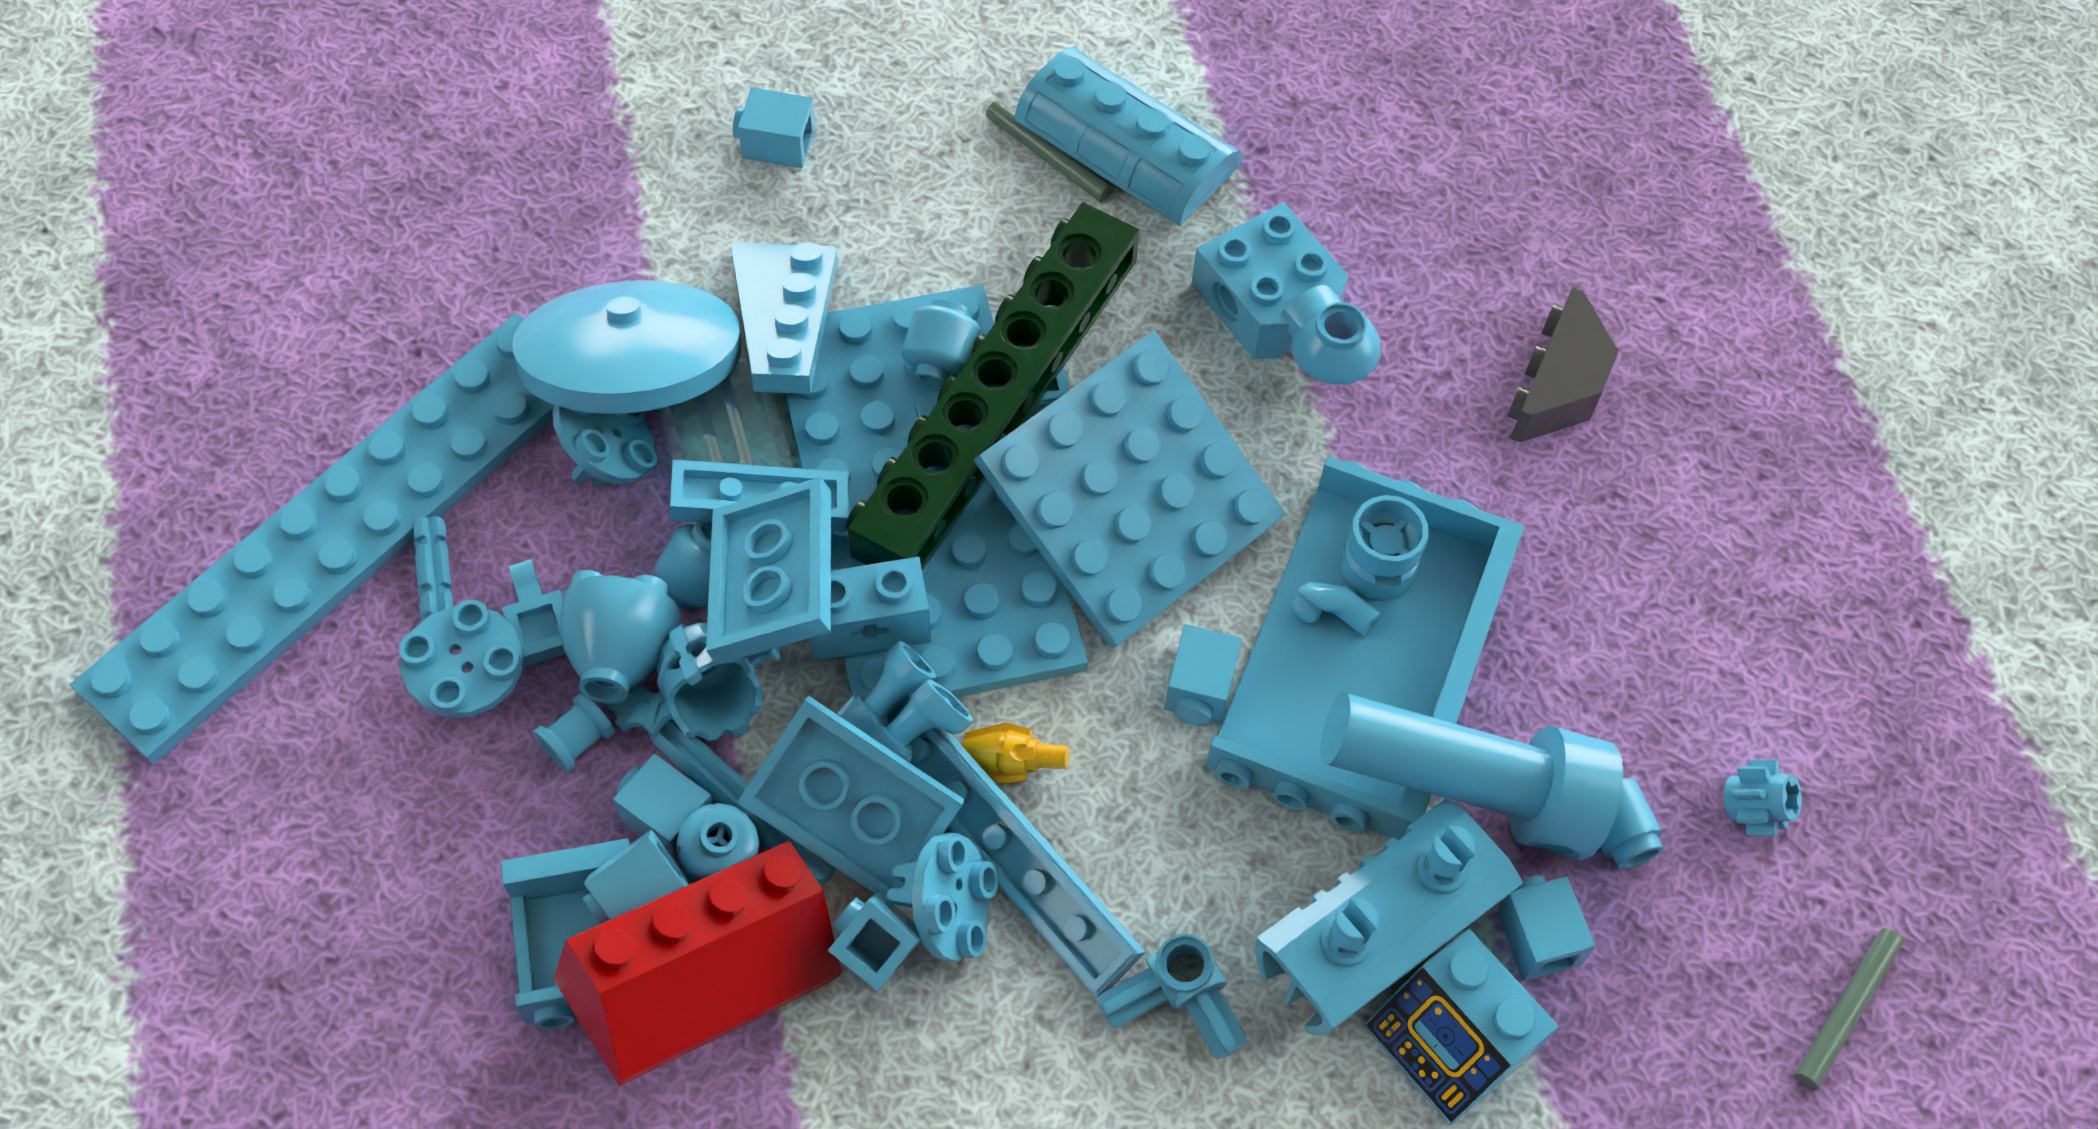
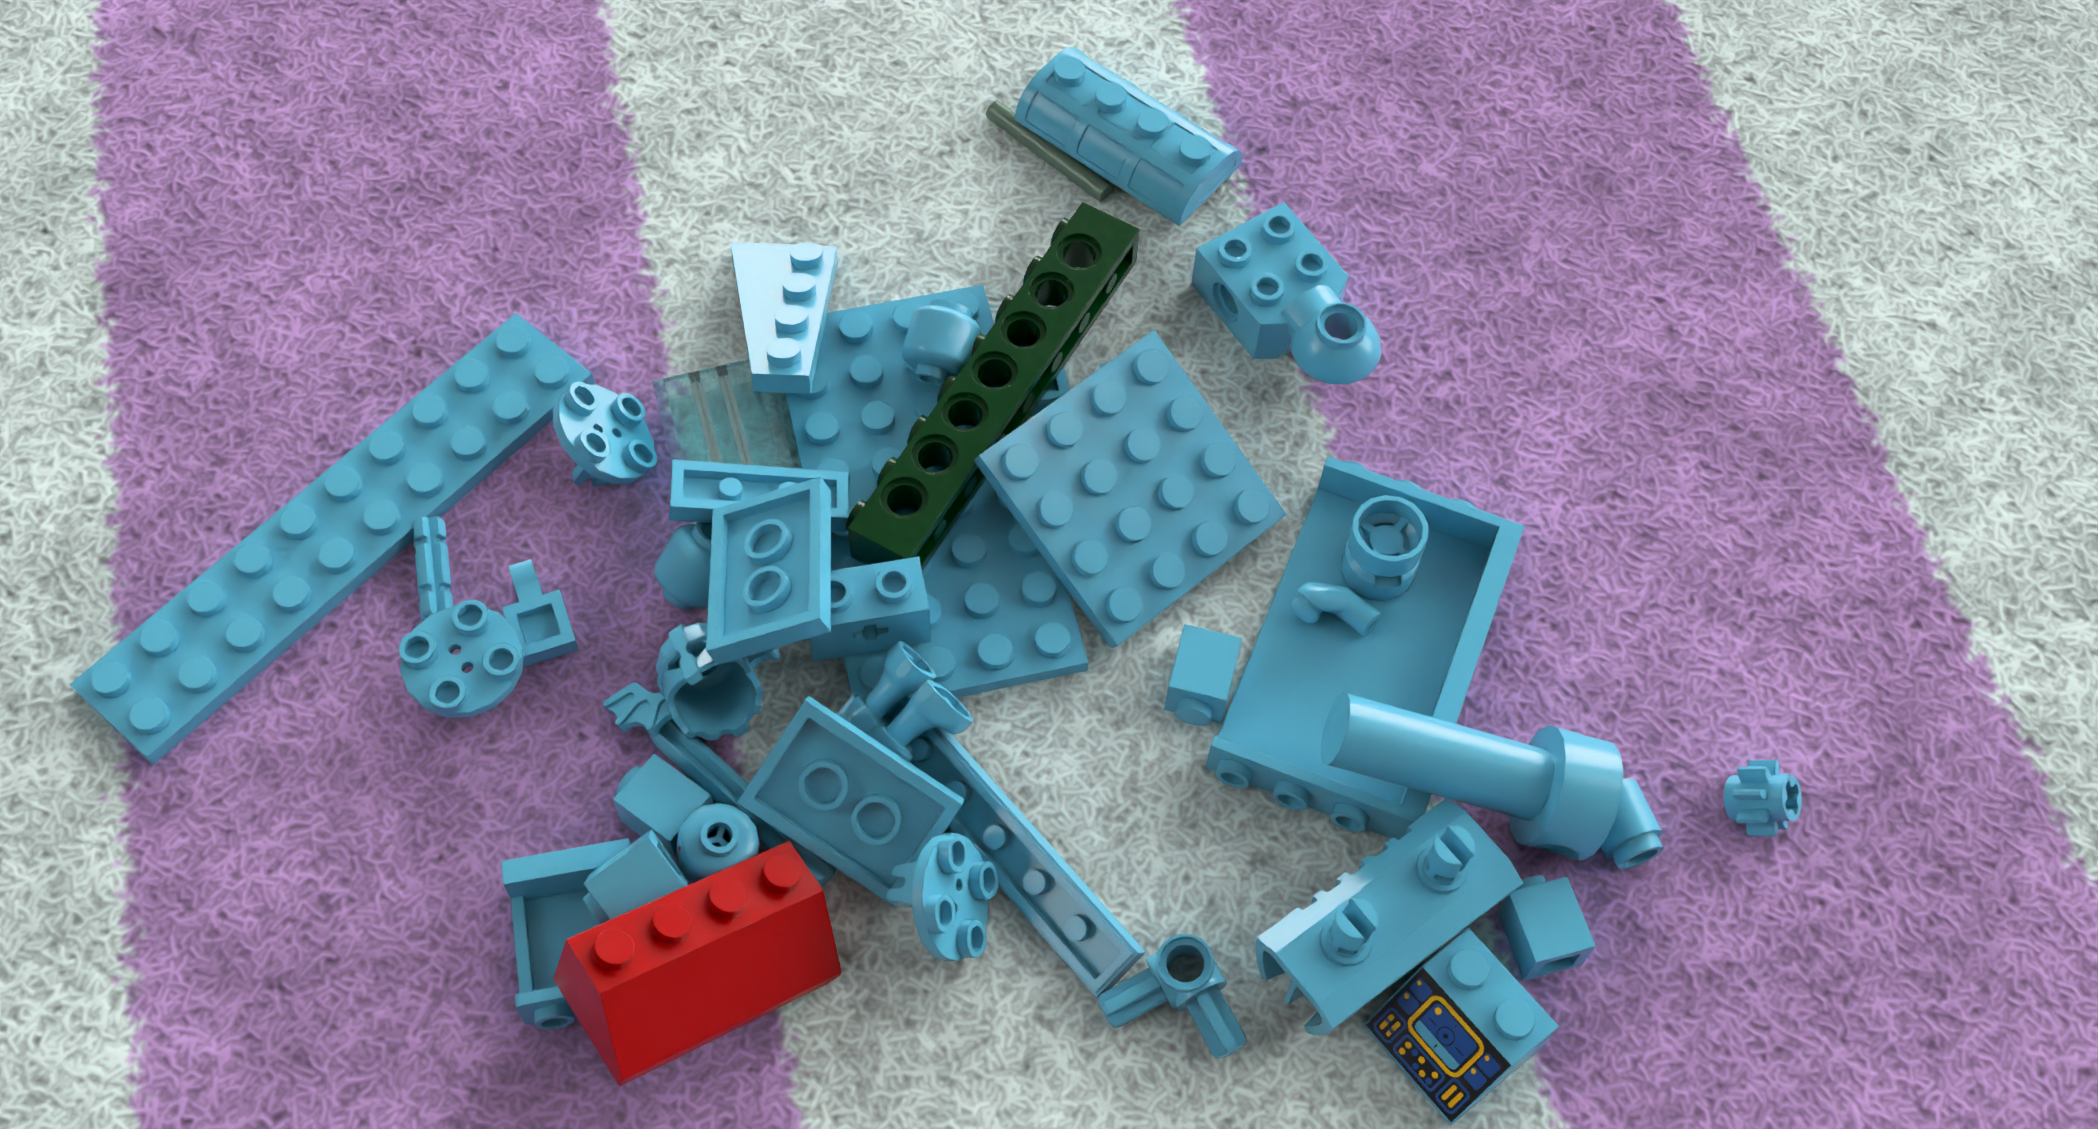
medium azure dish [512,280,742,414] -> none
medium azure bush [532,692,615,773] -> none
medium azure piece [560,570,682,704] -> none
medium azure brick [733,87,815,168] -> none
medium azure brick [828,893,921,992] -> none
yellow piece [962,723,1070,784] -> none
dark grey slope [1507,286,1619,442] -> none
sand green bar [1794,928,1904,1091] -> none

